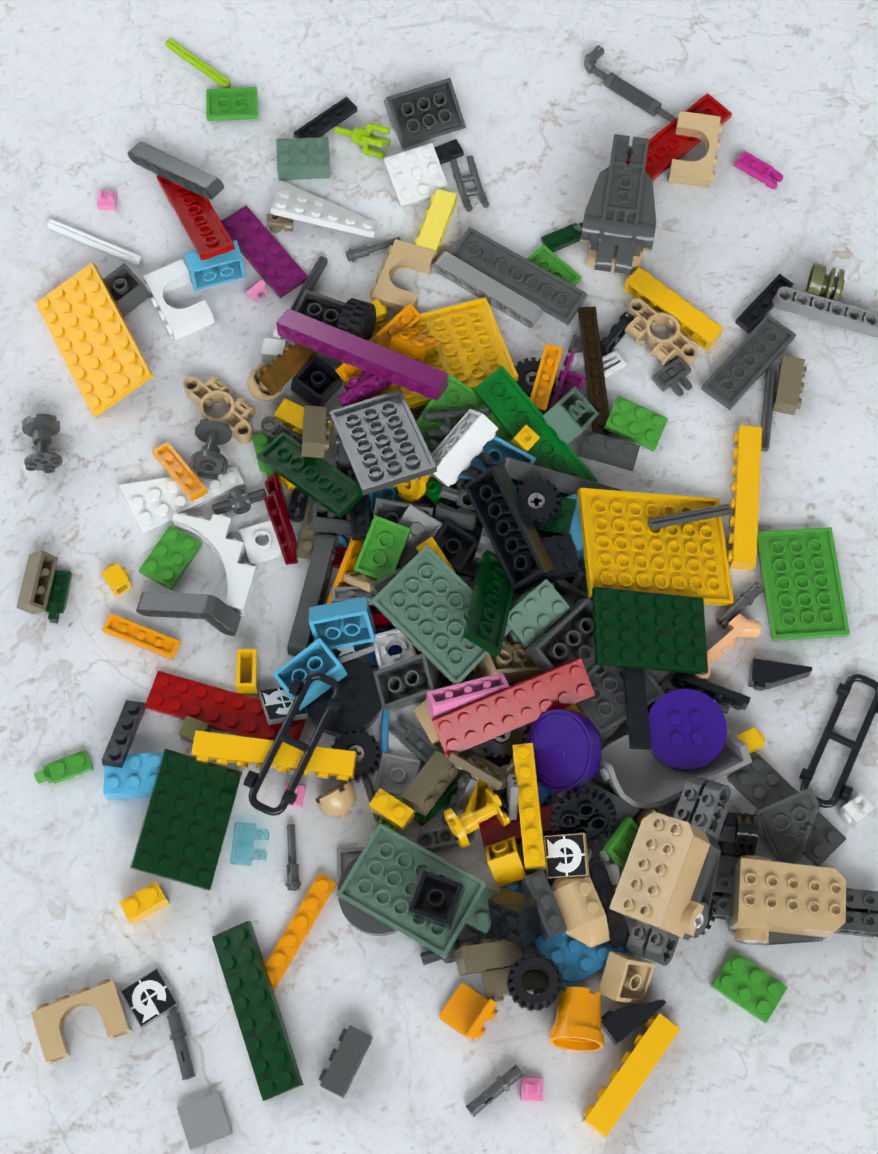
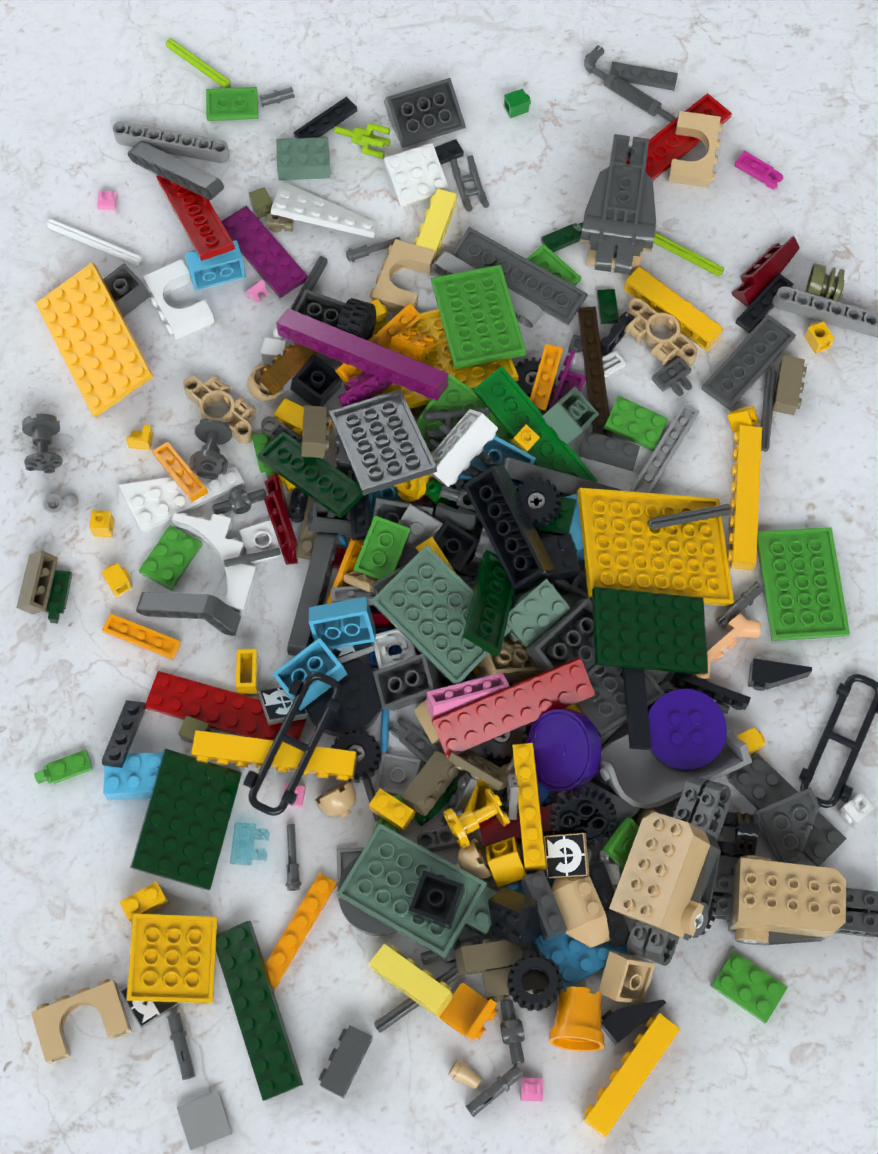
none -> light grey plate [43,493,78,513]
none -> yellow brick [89,510,115,537]
none -> light grey beam [113,122,230,163]
none -> yellow panel [126,425,154,450]
none -> yellow plate [126,913,217,1003]
none -> dark grey bar [224,548,281,567]
none -> olive brick [249,187,273,219]
none -> dark grey pin [259,87,295,107]
none -> light yellow brick [369,944,453,1018]
none -> dark grey axle [374,965,461,1033]
none -> bright green plate [431,265,526,370]
none -> tan cone [448,1060,482,1089]
none -> tan cylinder [456,838,492,880]
none -> dark grey axle [500,1000,525,1065]
none -> green brick [503,88,531,118]
none -> dark green plate [597,289,619,324]
none -> dark grey plate [610,62,678,91]
none -> light grey plate [630,403,700,493]
none -> lime axle [653,232,724,277]
none -> yellow panel [727,405,759,432]
none -> dark red wedge [732,236,800,307]
none -> yellow brick [804,321,835,354]

